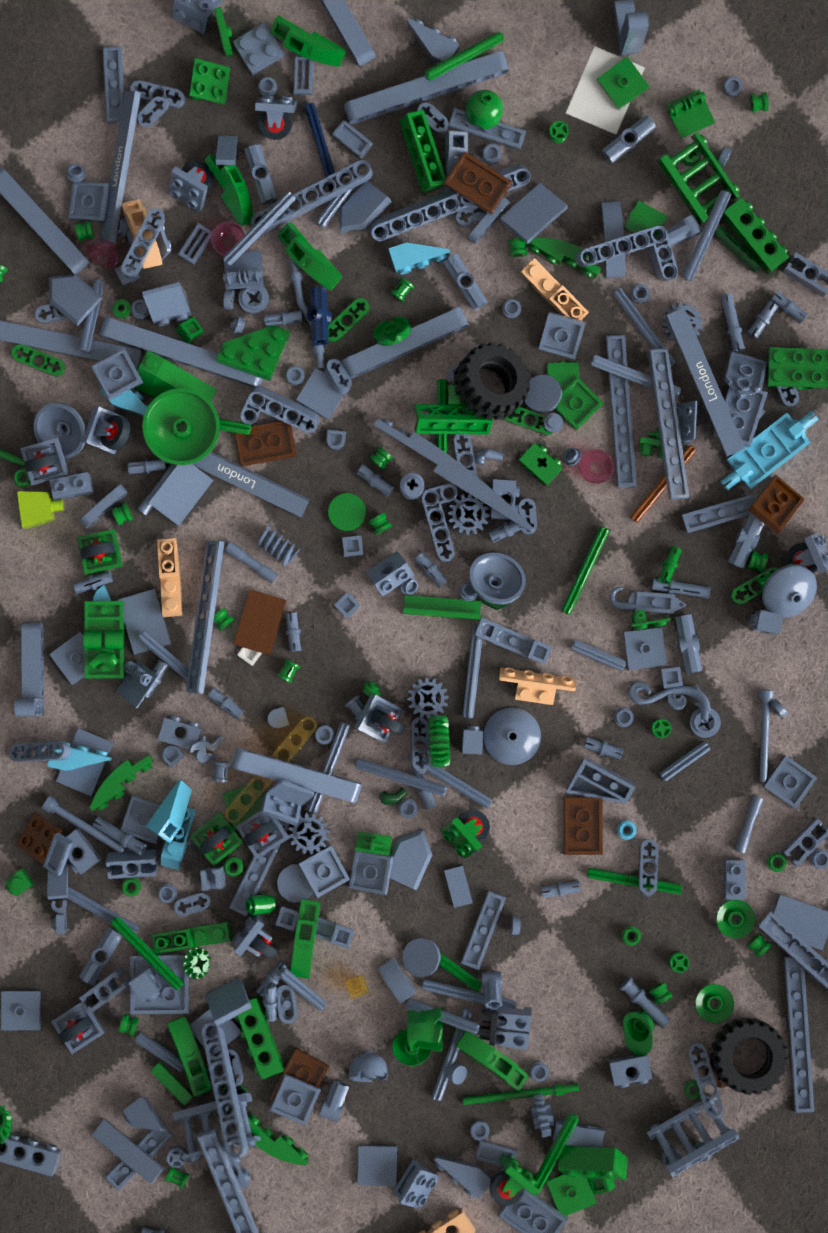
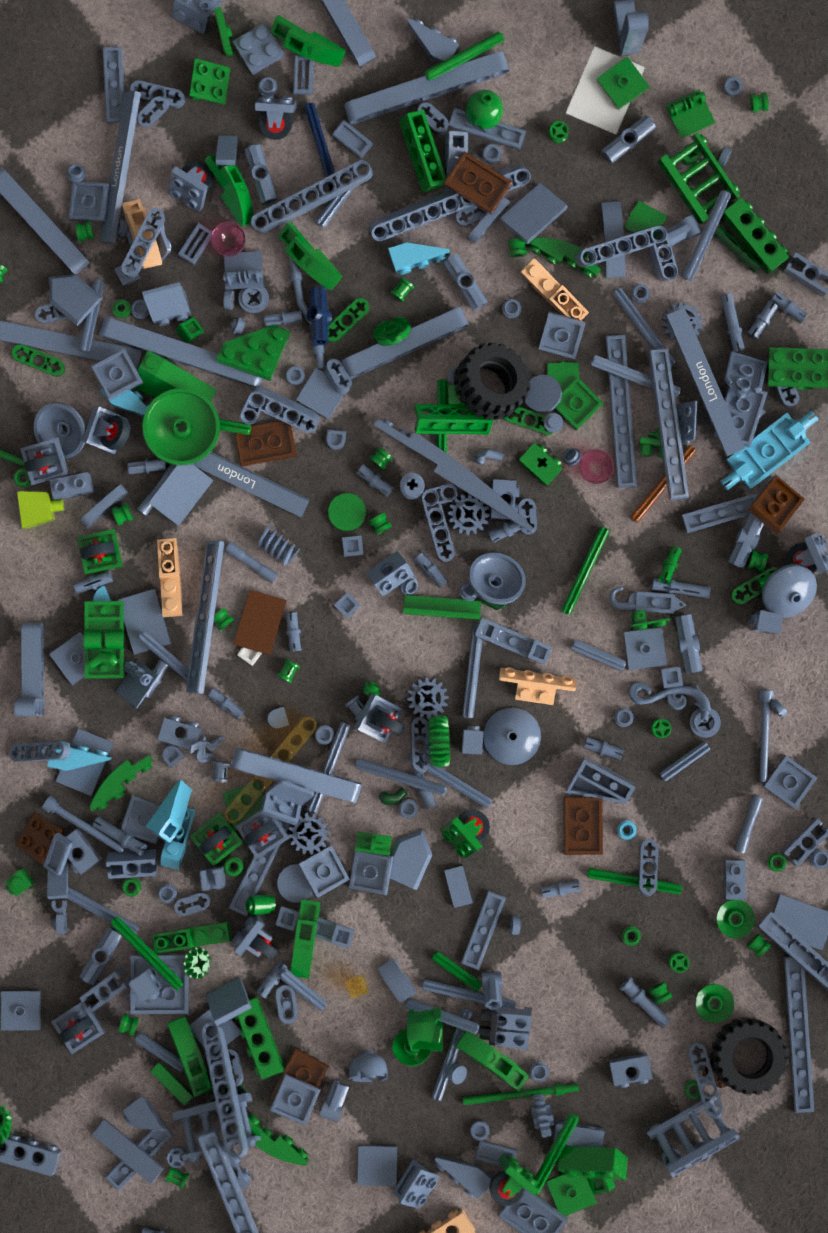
clear pink piece [86,239,119,269] -> none
sand blue axle [223,192,295,266] -> none
sand blue pin [263,982,278,1022] -> none
sand blue tile [340,181,392,233] -> none
sand blue tile [402,938,441,977] -> none
sand blue beam [454,434,477,476] -> none
green piece [623,1010,654,1056] -> none

